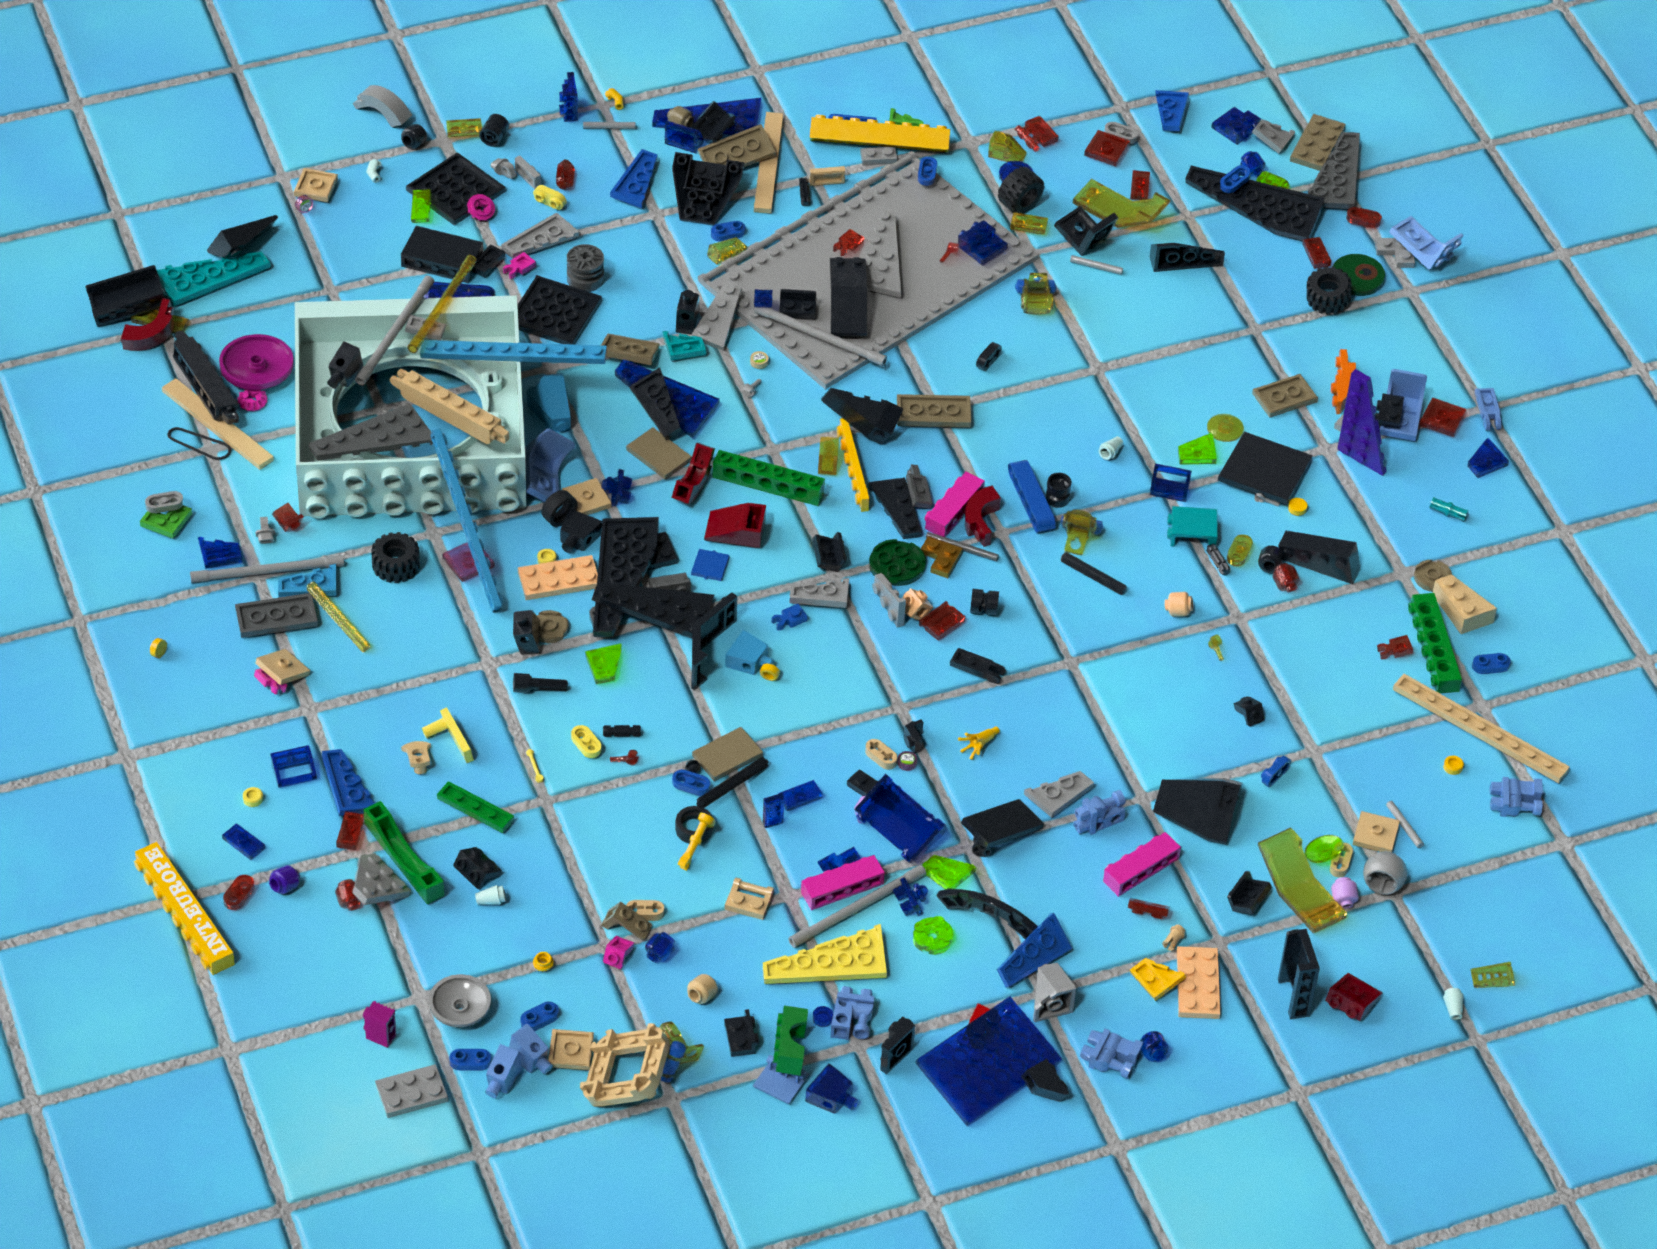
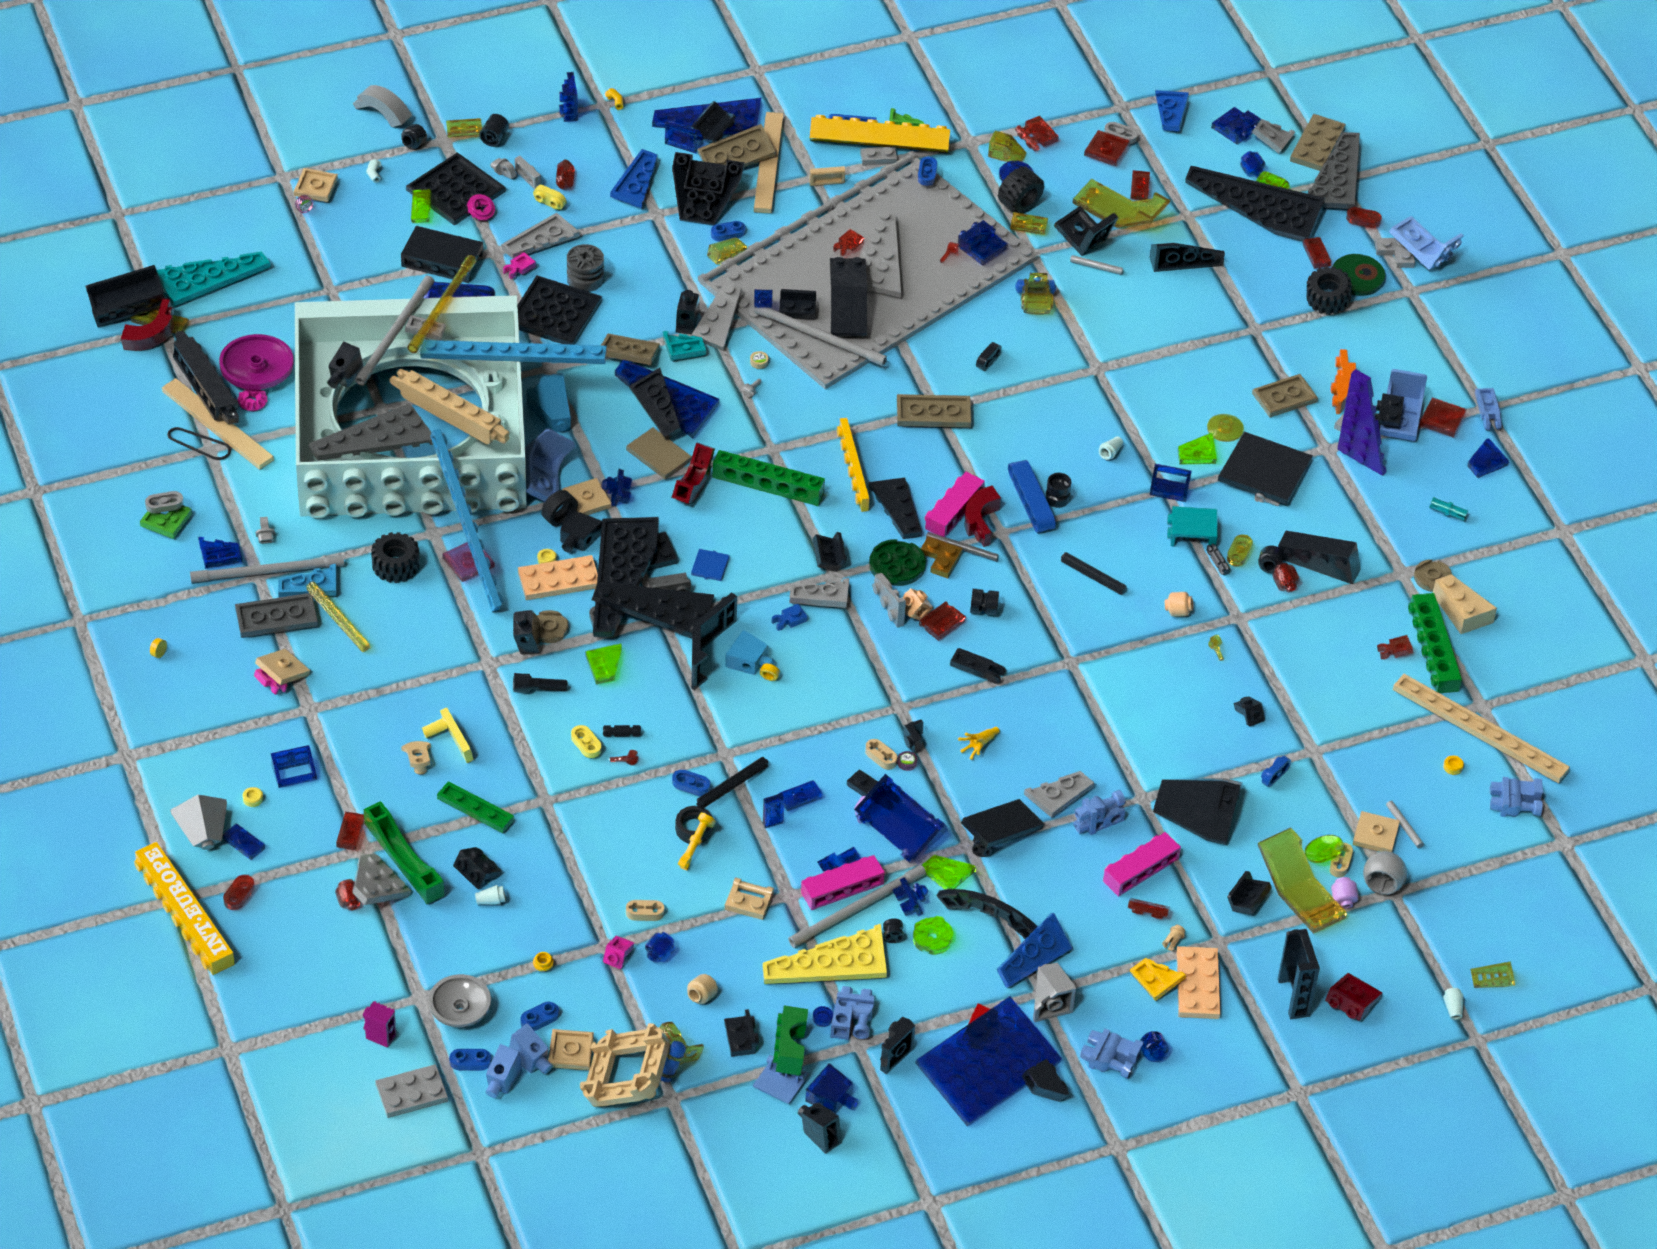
black wedge [207,215,278,258] -> none
dark purple head [269,865,300,894] -> none
clear red bracket [272,502,304,532] -> none
blue wing [322,749,376,816] -> none
black plate [471,244,505,277] -> none
light yellow hinge [526,749,543,783] -> none
light grey bar [583,122,635,129] -> none
dark tan bracket [601,901,652,940] -> none
dark tan head [667,106,694,131] -> none
black hinge [685,760,701,774] -> none
dark tan tile [692,727,763,781] -> none
dark red slope [704,503,766,548] -> none
black axle [799,177,811,206] -> none
clear yellow slope [818,436,840,475] -> none
black wedge [821,388,903,445] -> none
dark grey hinge [906,464,932,509] -> none
clear yellow piece [1061,510,1103,556] -> none
blue plate [1220,165,1250,193] -> none
yellow tile [1288,498,1307,516] -> none
blue plate [1472,653,1511,674] -> none
none -> light grey slope [170,794,227,850]
none -> black torso [797,1102,842,1154]
none -> black wheel [883,918,904,943]

